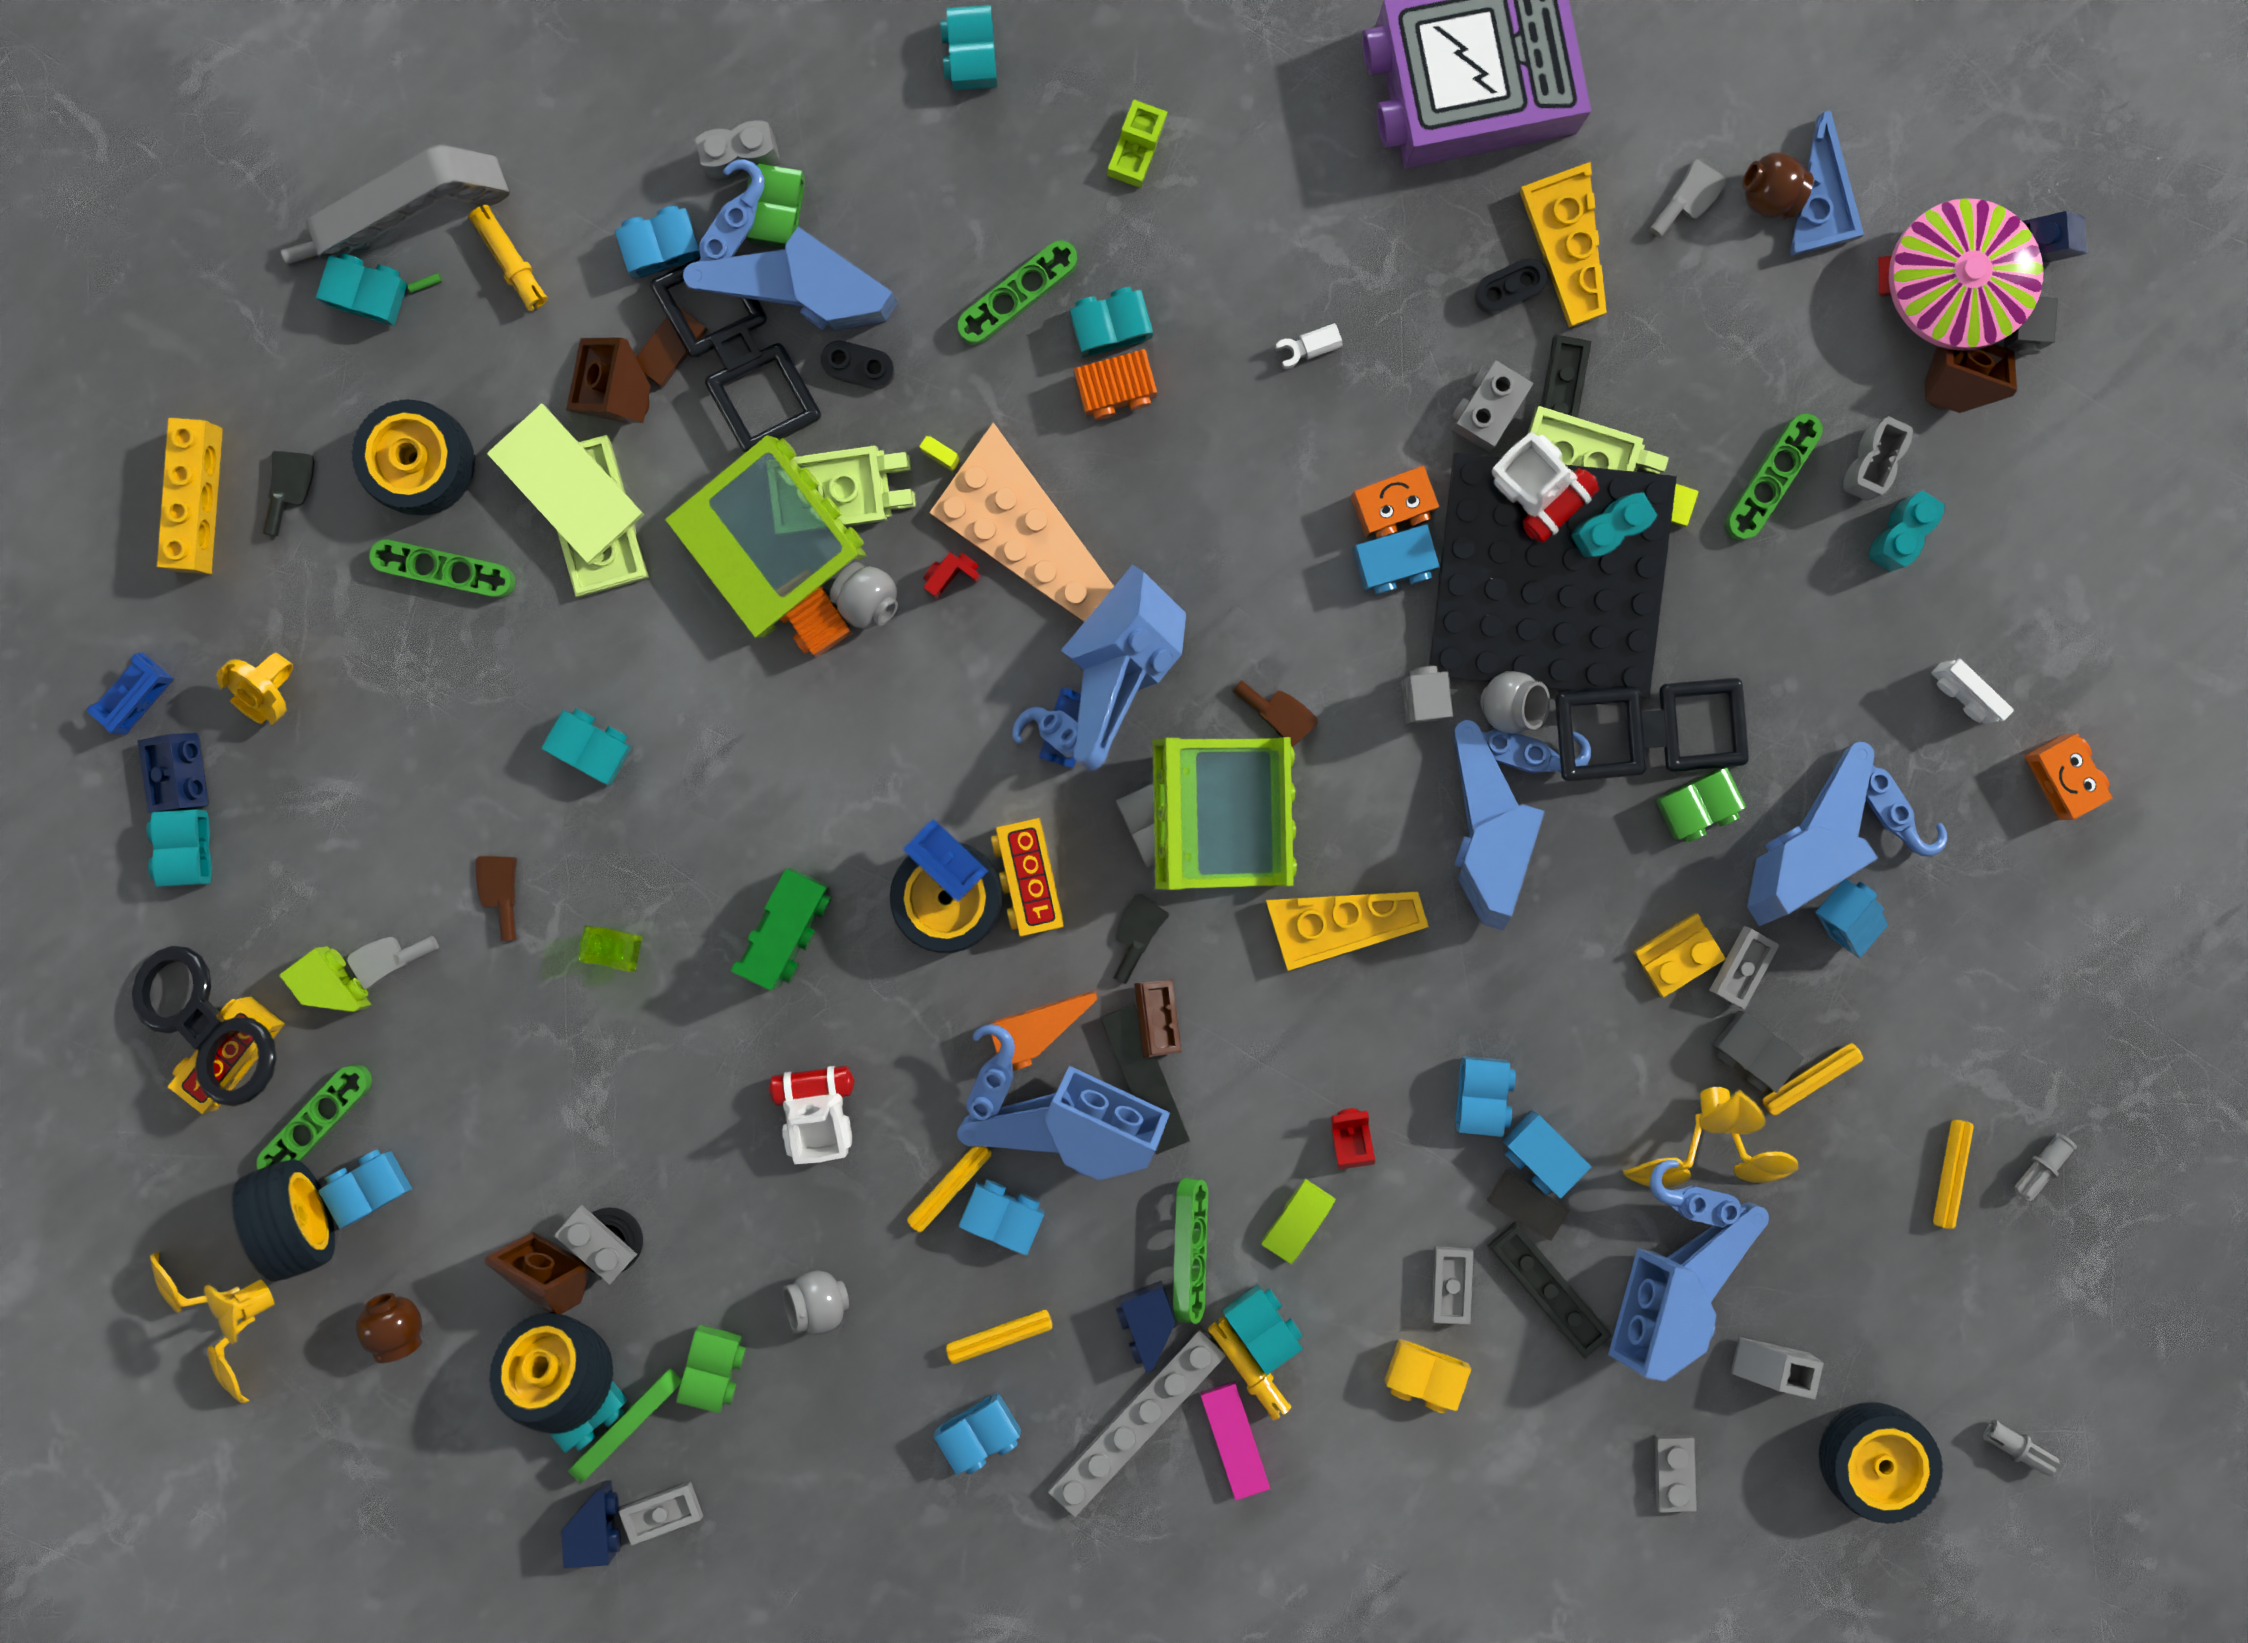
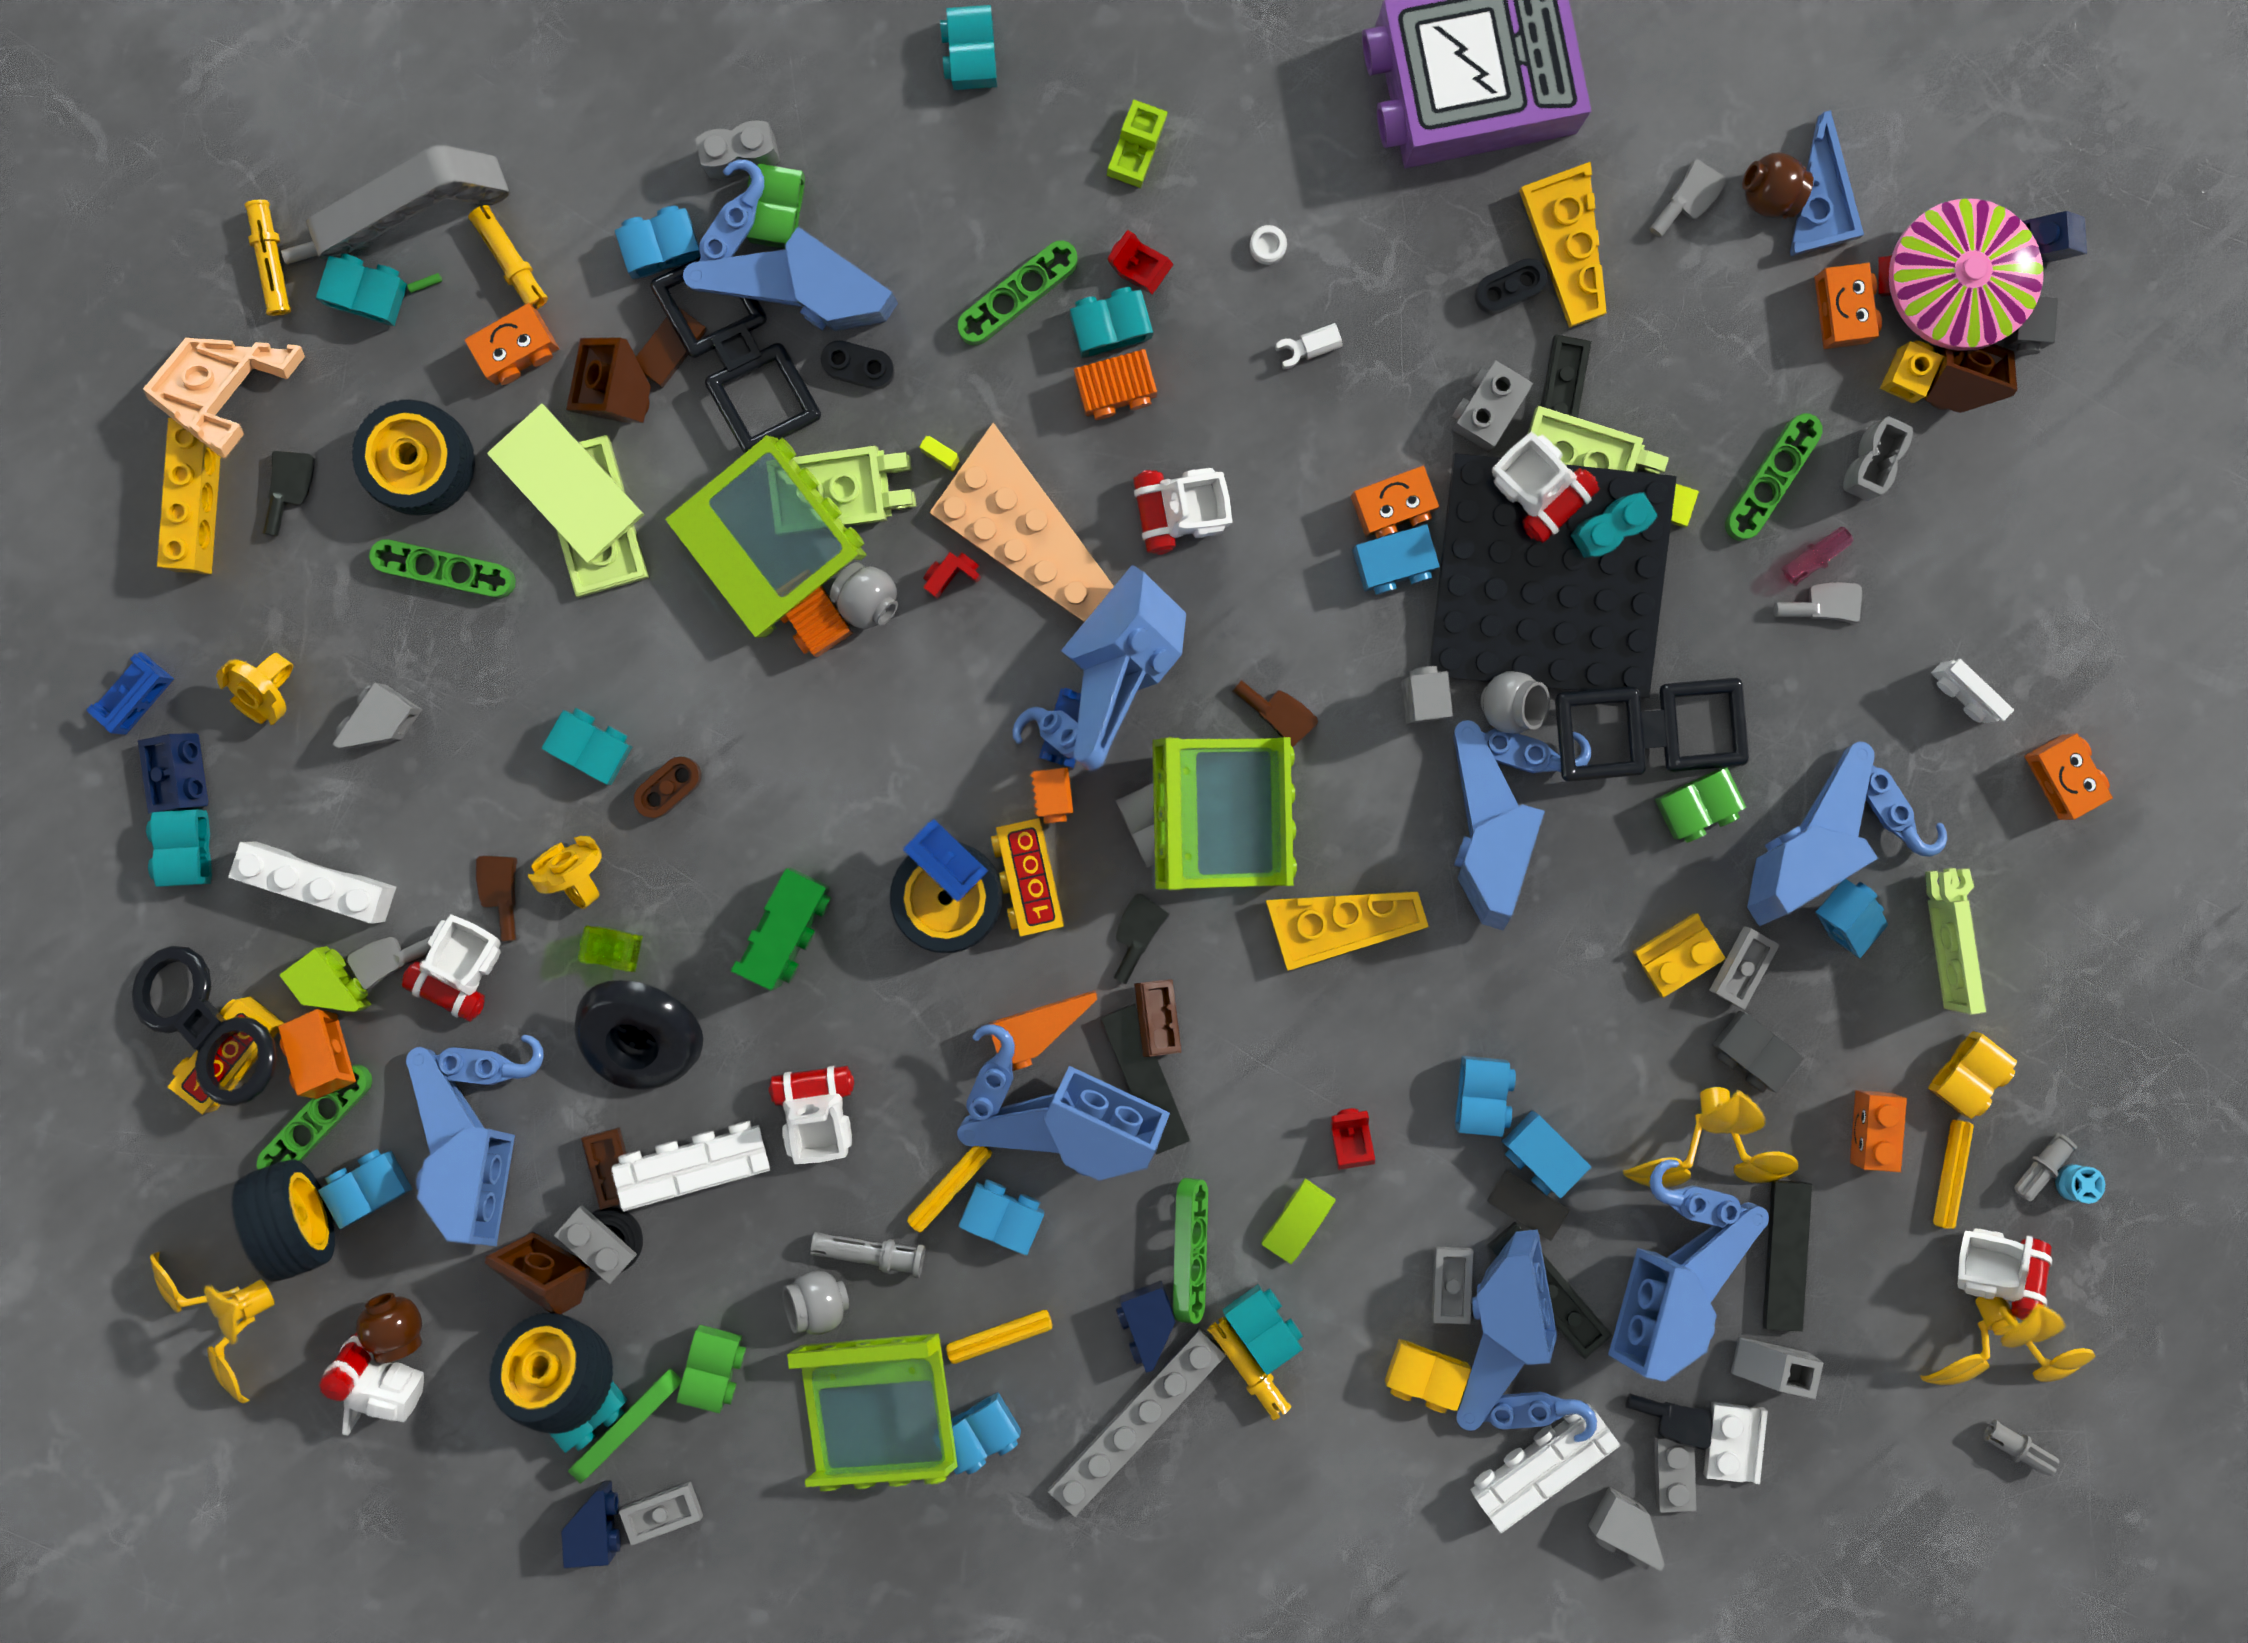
dark pink tile [1200,1381,1270,1501] -> none
yellow axle [1762,1043,1863,1116] -> none
wheel [1819,1402,1943,1524] -> none
teal brick [1869,490,1945,572] -> none
none -> light nougat wing [143,338,305,458]
none -> white arch [228,842,396,924]
none -> yellow pin [244,199,291,316]
none -> orange brick [278,1009,356,1099]
none -> white piece [319,1332,424,1436]
none -> light grey slope [333,682,423,749]
none -> white piece [402,914,501,1022]
none -> medium blue slope [406,1035,544,1246]
none -> orange brick [464,303,560,385]
none -> yellow tile [528,836,602,909]
none -> black hat [575,980,703,1090]
none -> reddish brown plate [581,1127,627,1210]
none -> white brick [612,1121,770,1211]
none -> reddish brown plate [634,757,701,818]
none -> clear light blue panel [787,1333,958,1491]
none -> light grey pin [810,1232,925,1278]
none -> orange brick [1030,768,1074,824]
none -> red bracket [1107,230,1173,295]
none -> white piece [1133,468,1233,555]
none -> white tile [1249,225,1287,265]
none -> medium blue slope [1456,1229,1597,1442]
none -> white brick [1470,1402,1621,1533]
none -> light grey slope [1588,1487,1665,1571]
none -> black piece [1626,1393,1711,1450]
none -> white plate [1703,1402,1768,1484]
none -> pearl dark grey tile [1763,1180,1812,1332]
none -> light grey piece [1774,582,1862,624]
none -> clear pink axle [1781,527,1854,586]
none -> orange brick [1815,263,1882,349]
none -> orange brick [1850,1090,1907,1172]
none -> yellow brick [1880,341,1944,404]
none -> yellow plant [1920,1297,2095,1385]
none -> yellowish green tile [1925,868,1986,1014]
none -> yellow brick [1928,1031,2017,1119]
none -> white piece [1957,1228,2052,1320]
none -> medium azure wheel [2055,1164,2106,1204]

